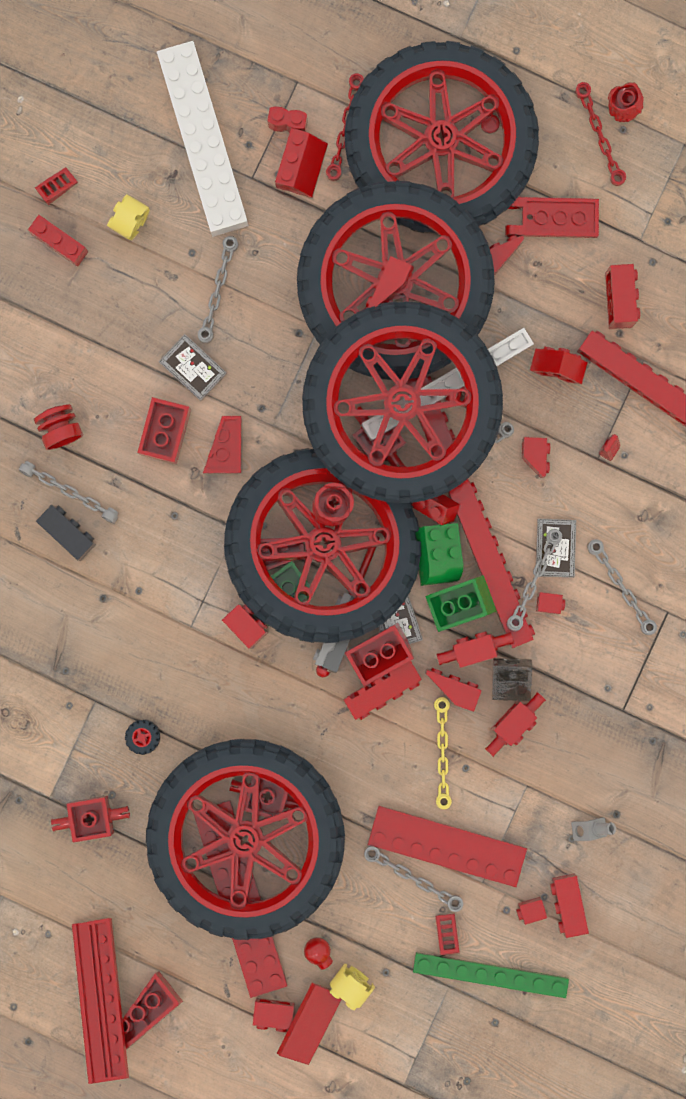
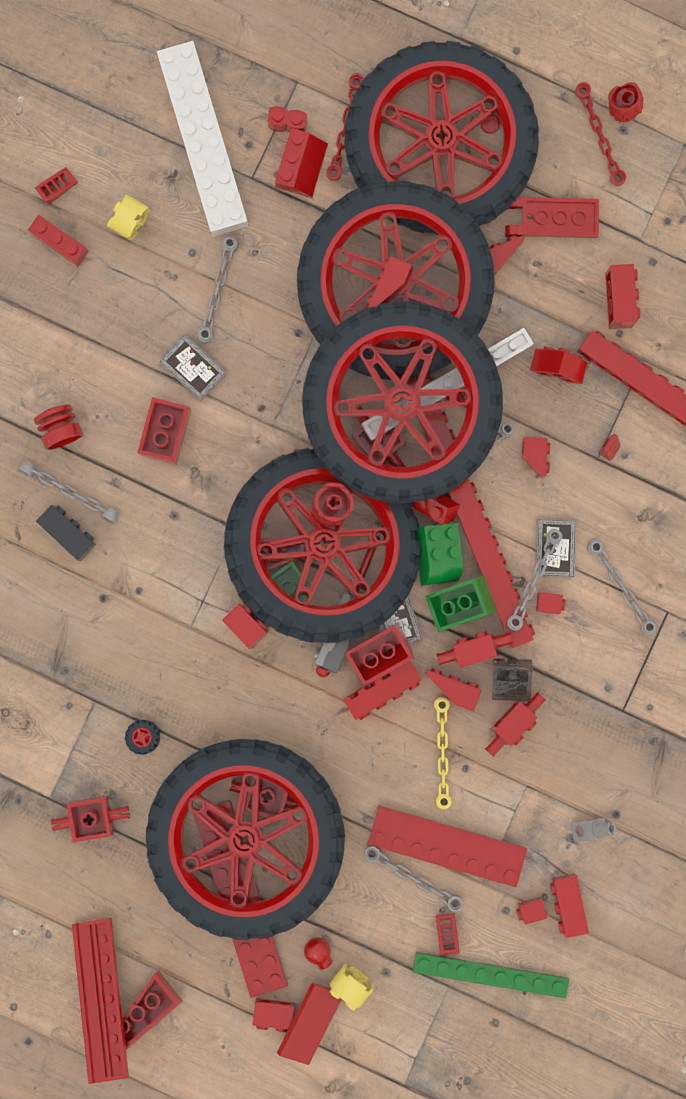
red wing [203,416,242,474] -> none

